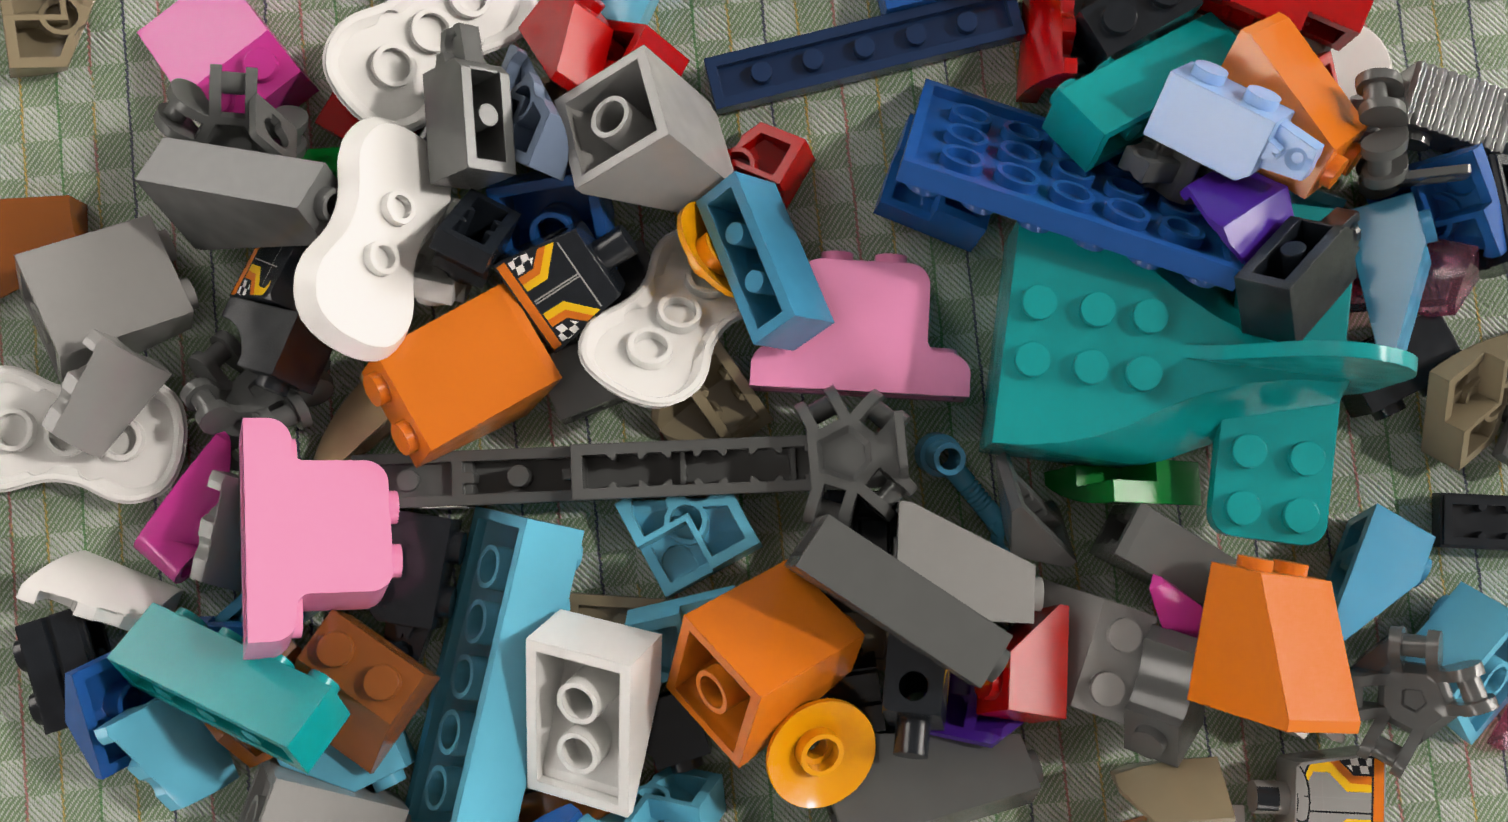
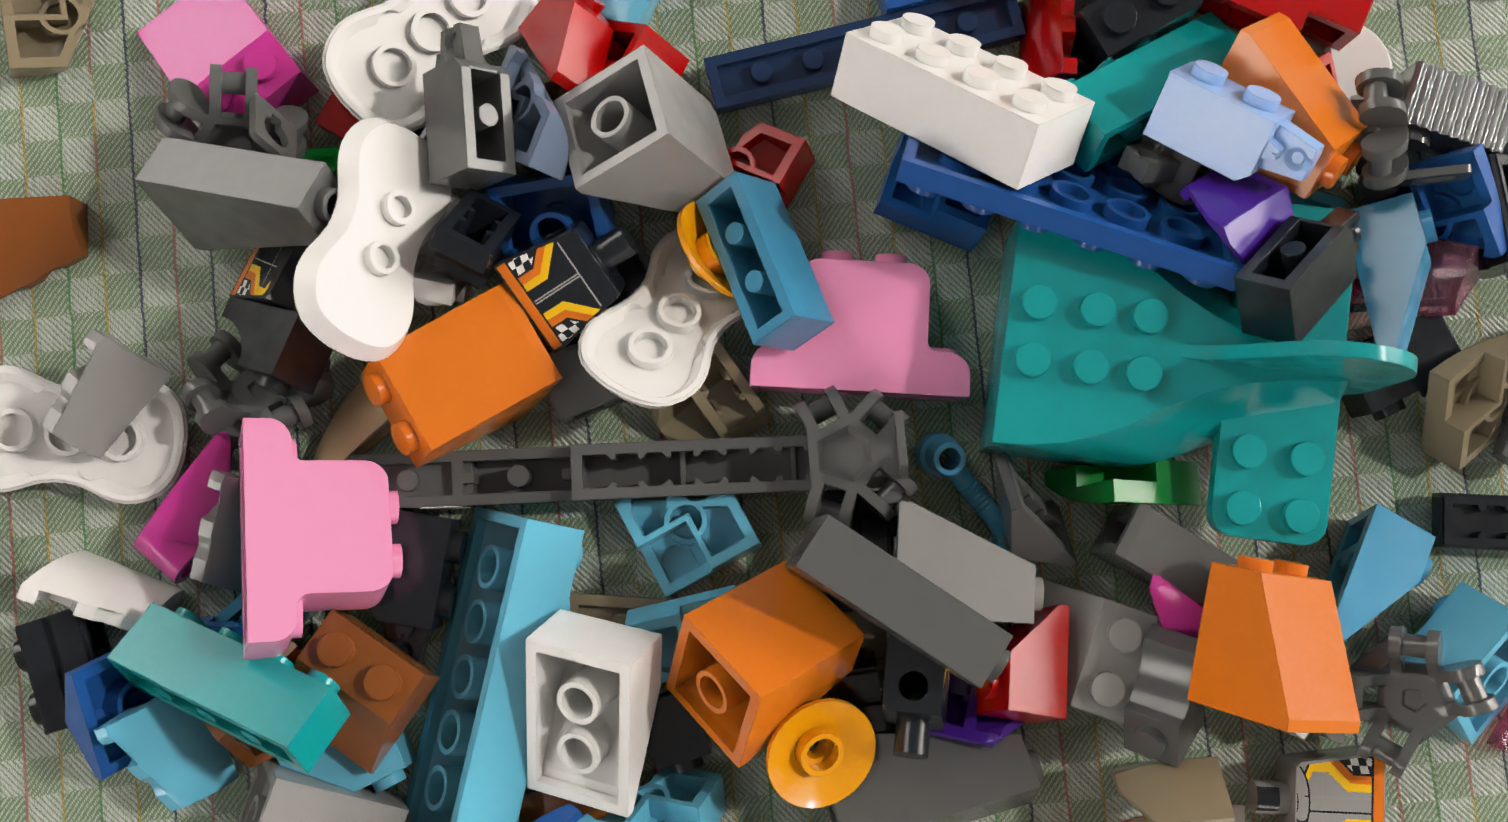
light grey slope [14,214,199,384] -> none
none -> white piece [831,12,1095,190]

